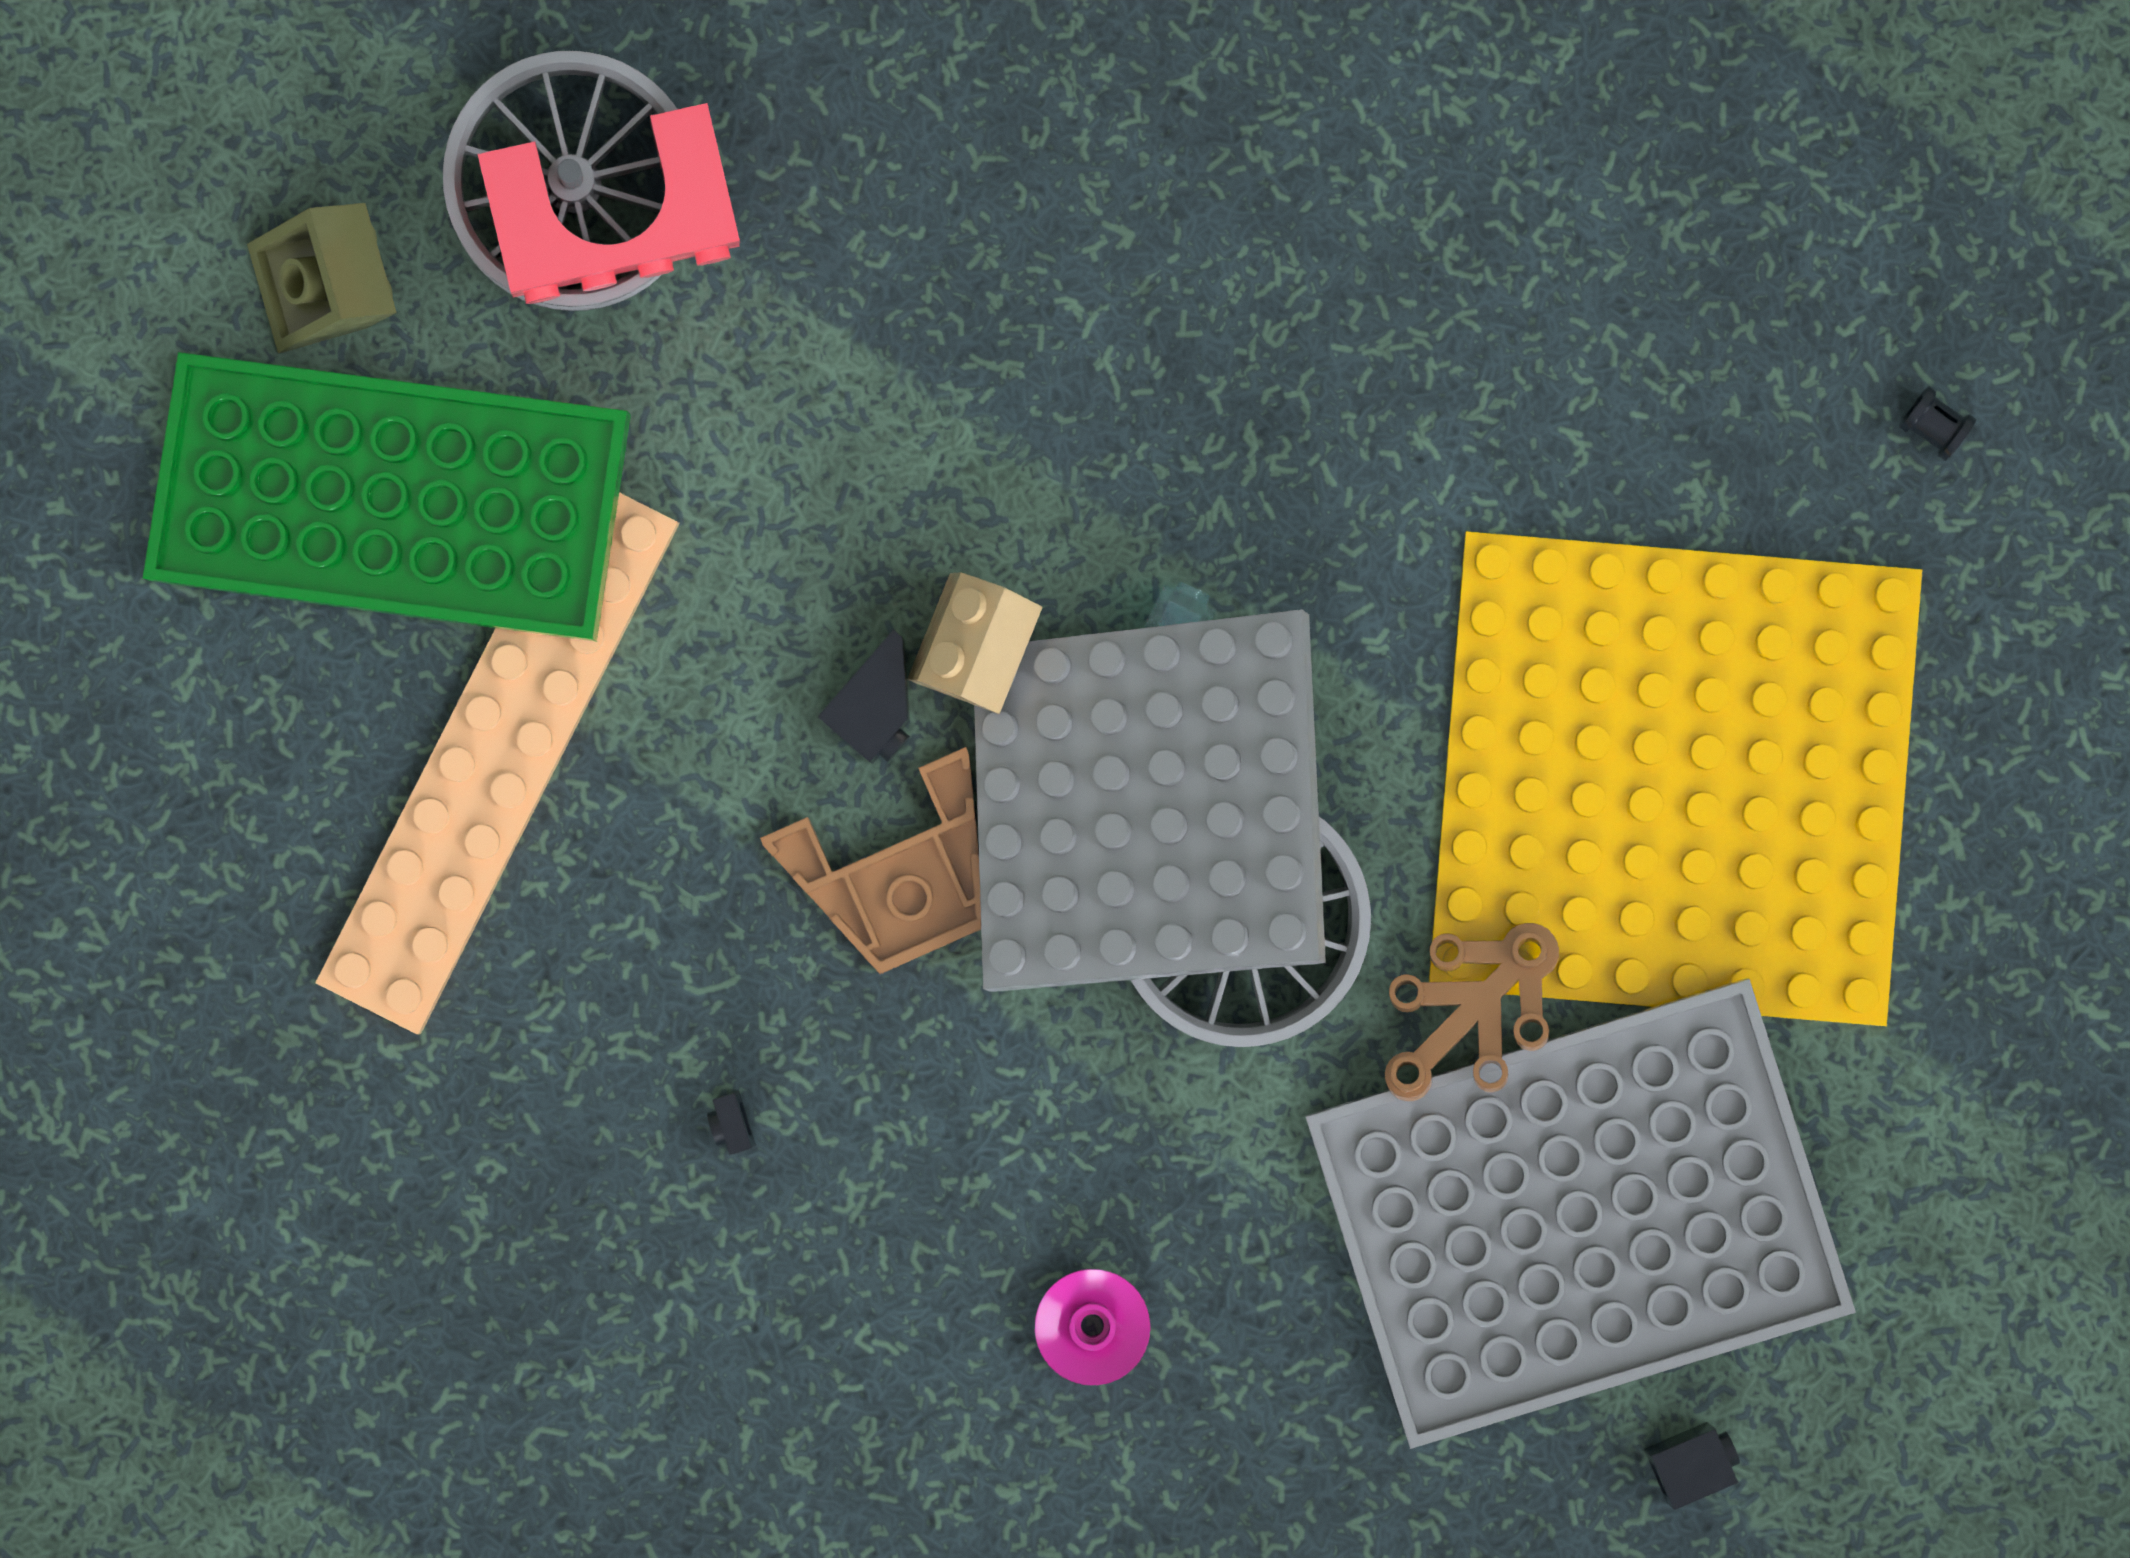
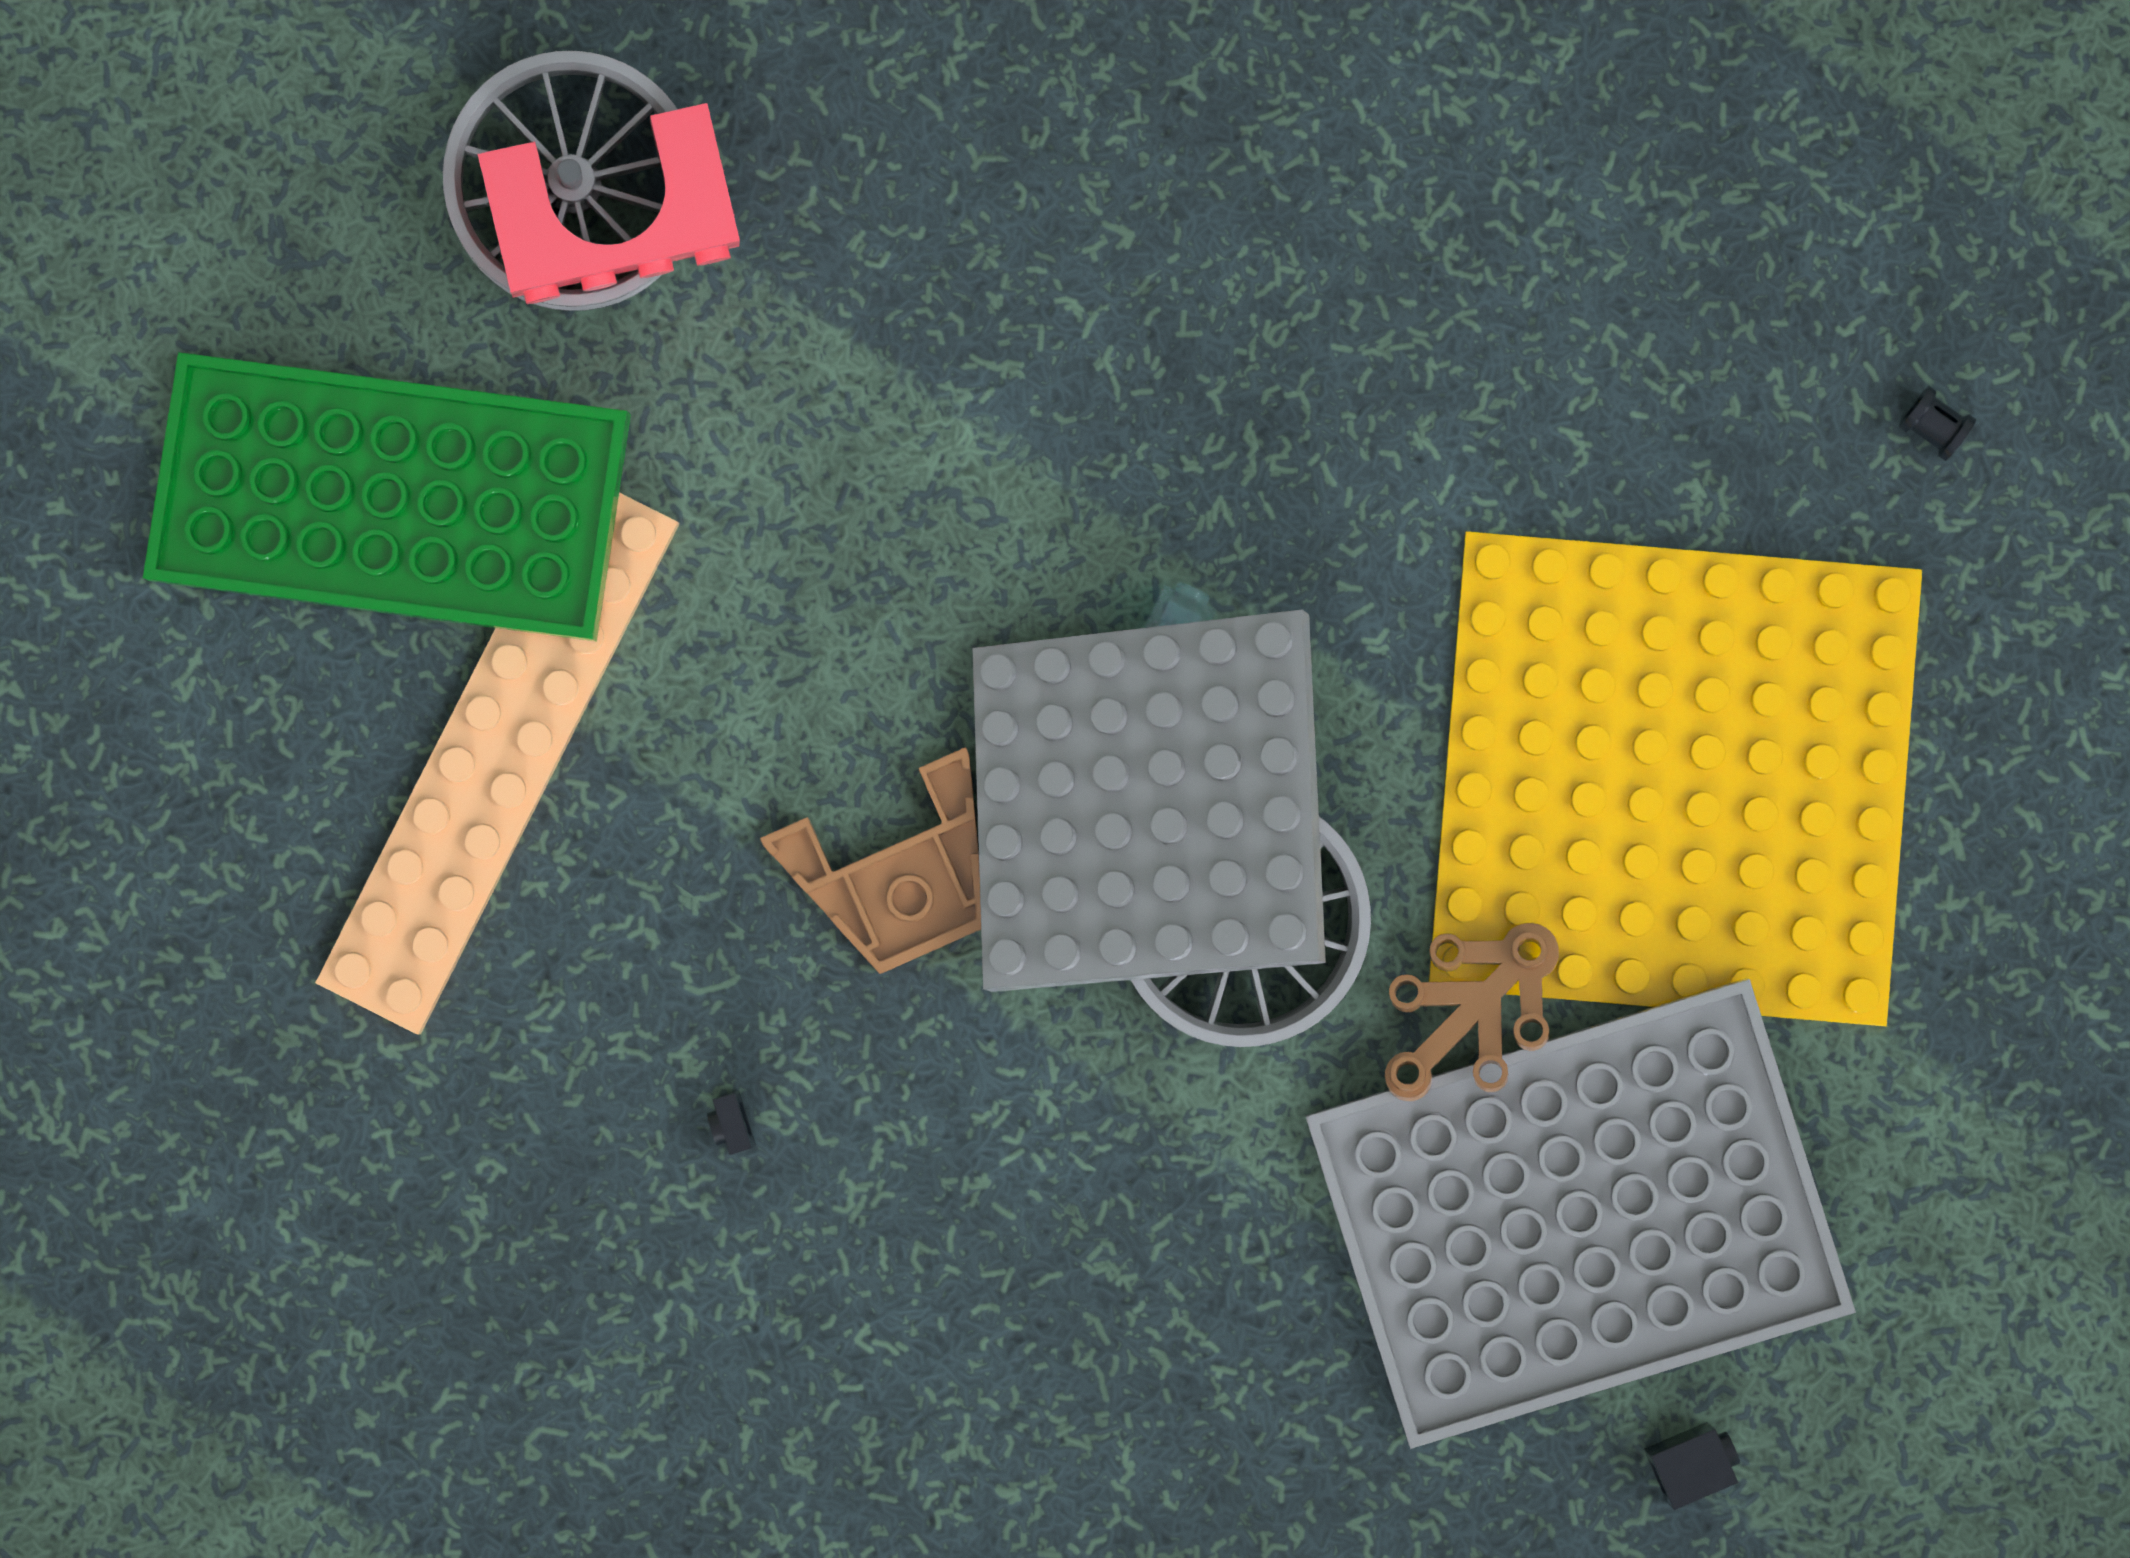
olive slope [247,203,397,353] -> none
black slope [818,630,910,764] -> none
tan slope [907,572,1042,714] -> none
dark pink dish [1035,1269,1150,1385] -> none

